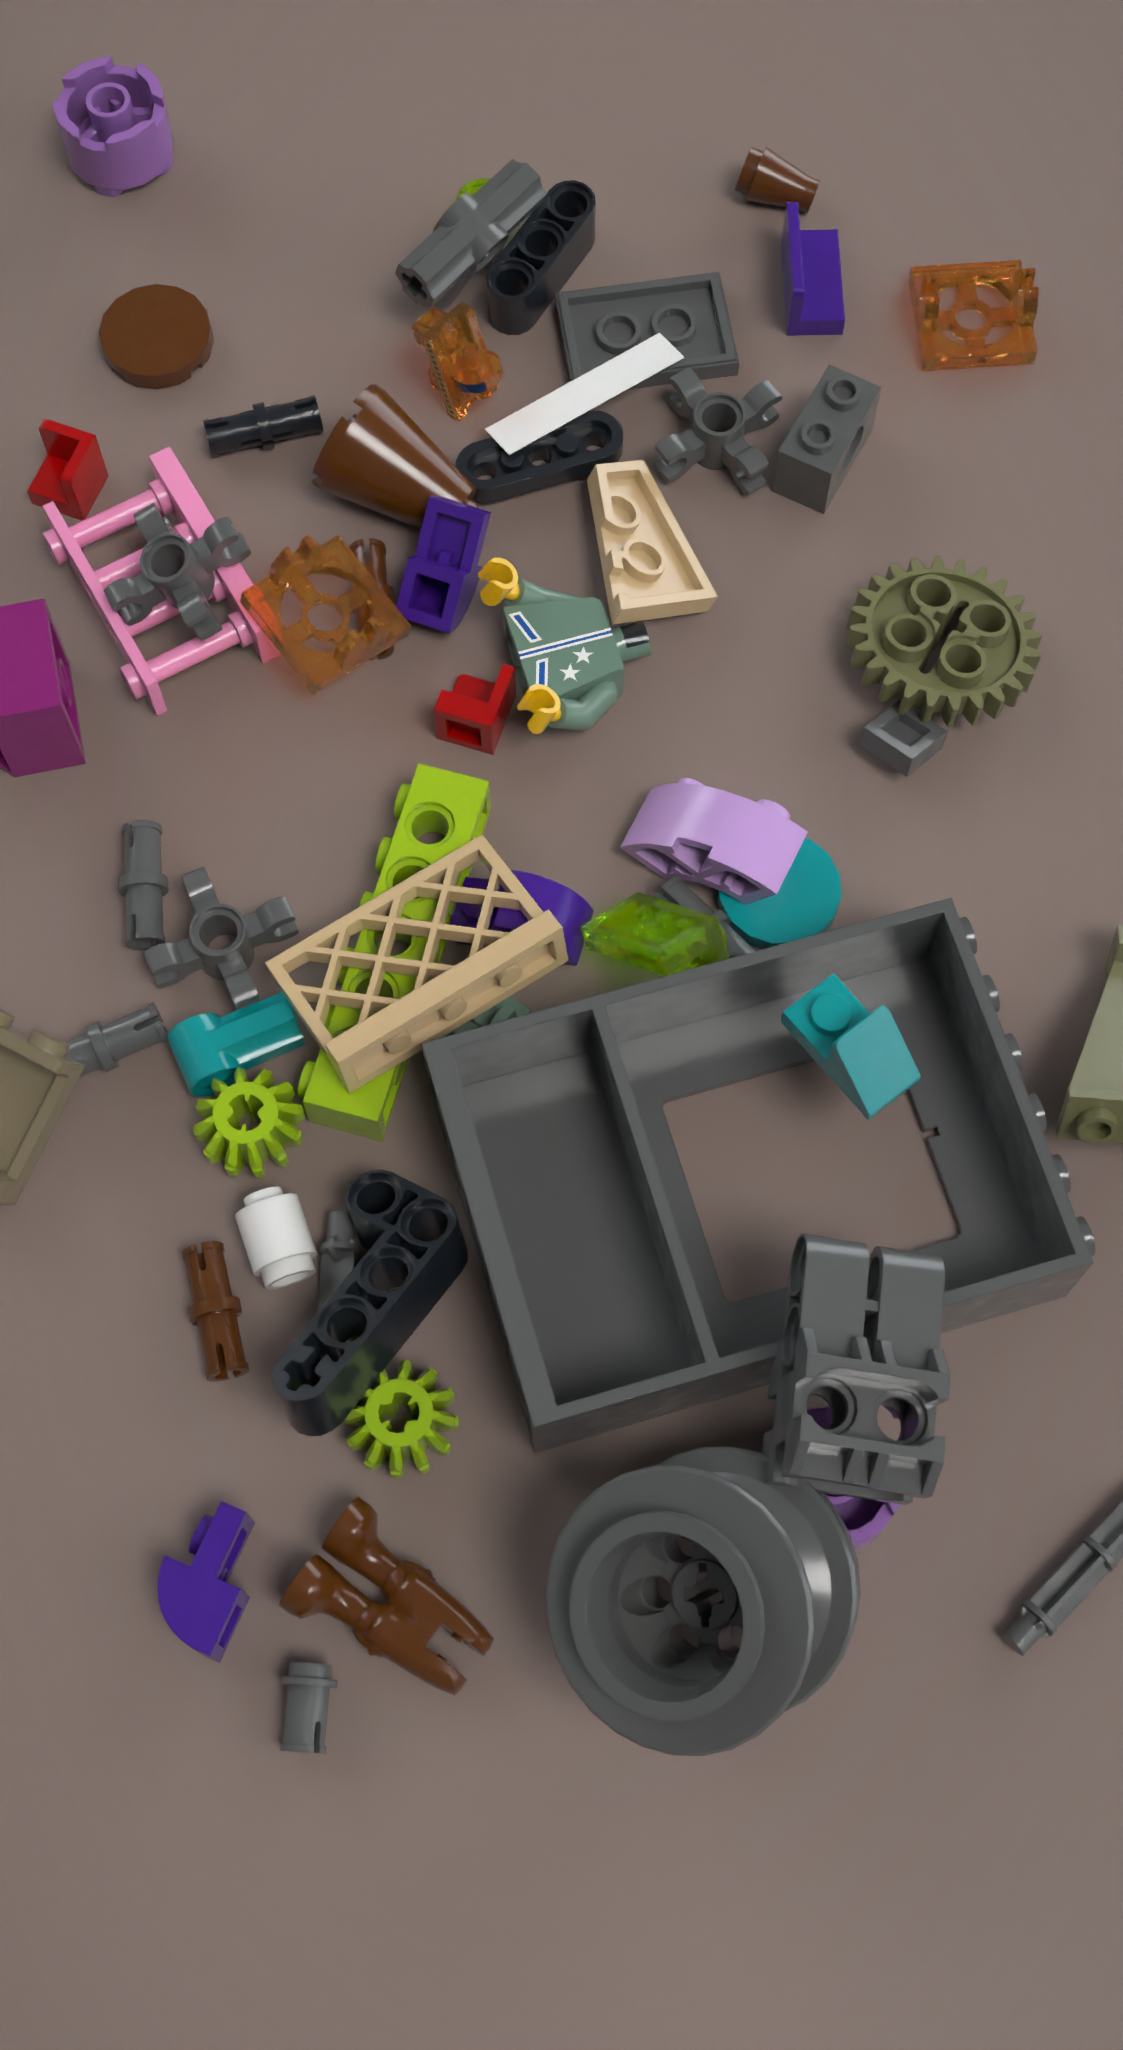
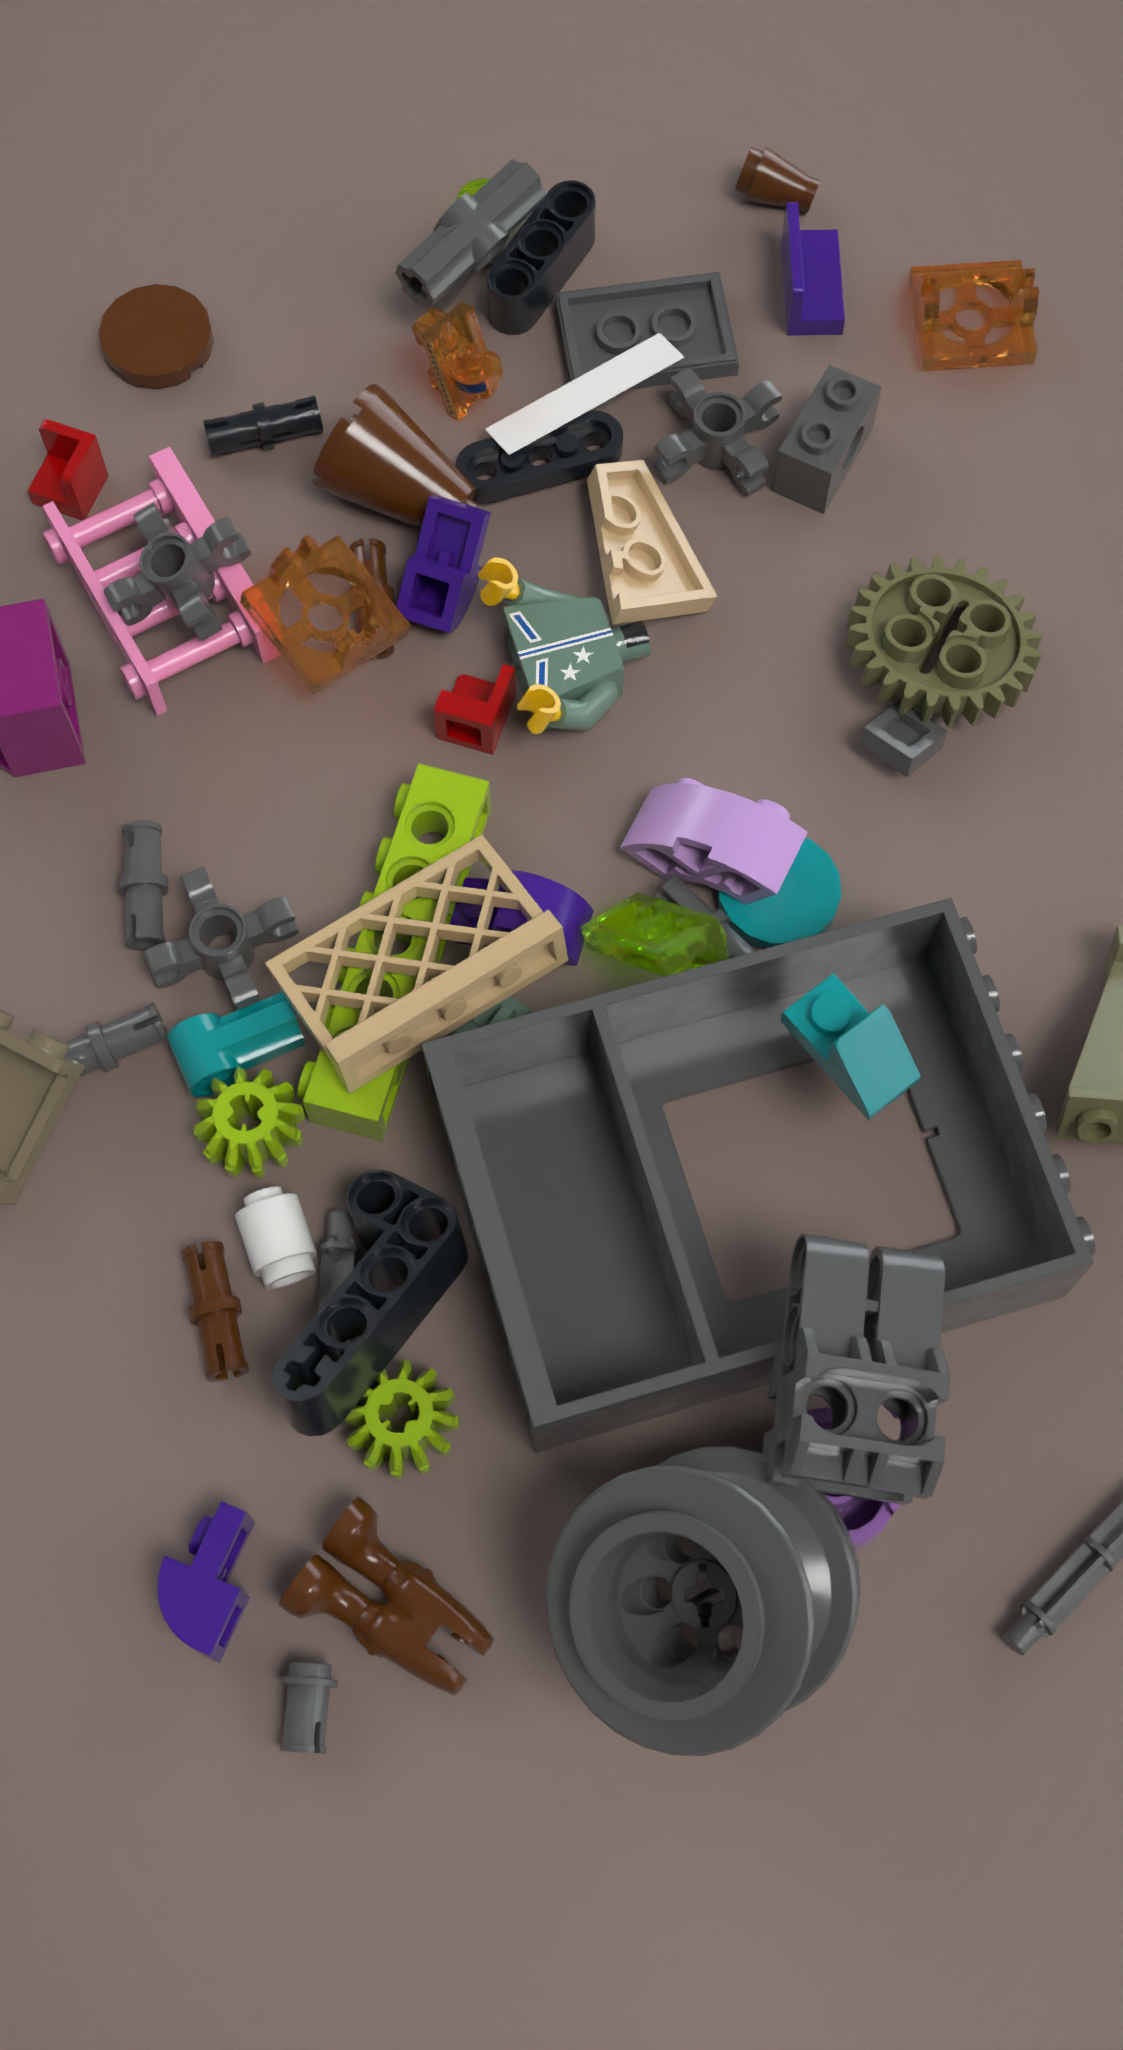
medium lavender brick [53,57,174,197] -> none

